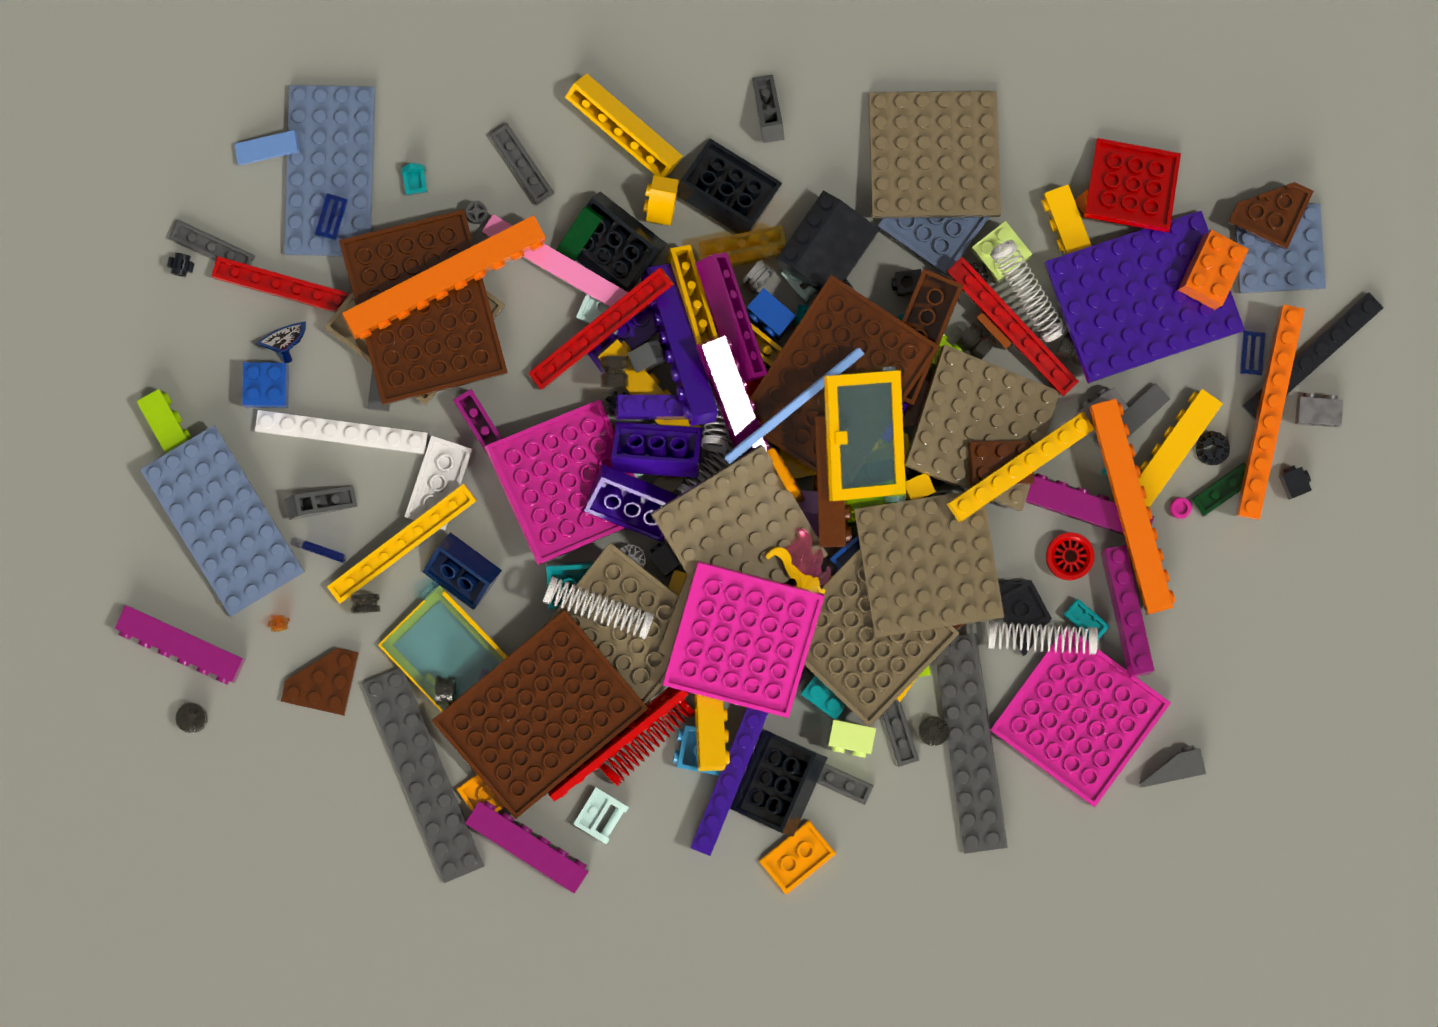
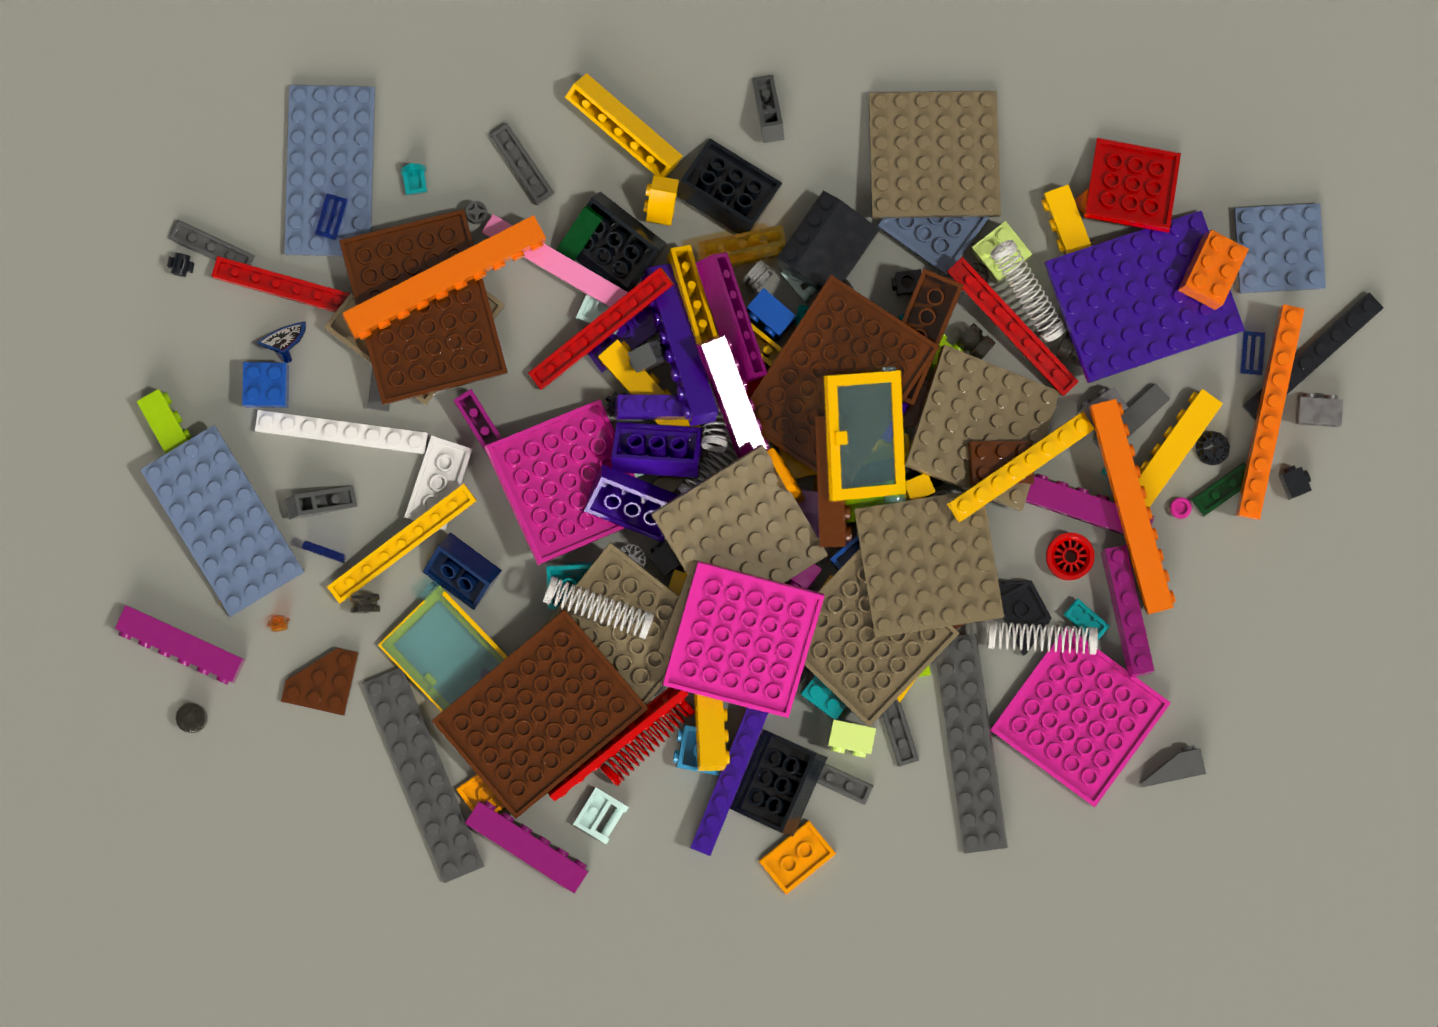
medium blue tile [235,130,300,165] -> none
clear smoke wheel [435,675,456,705] -> none
clear smoke wheel [600,356,629,388] -> none
light blue tile [723,348,864,464] -> none
clear pink piece [765,528,831,623] -> none
clear smoke wheel [918,716,949,746] -> none
dark orange tile [977,313,1011,350] -> none
reddish brown plate [1228,182,1314,250] -> none

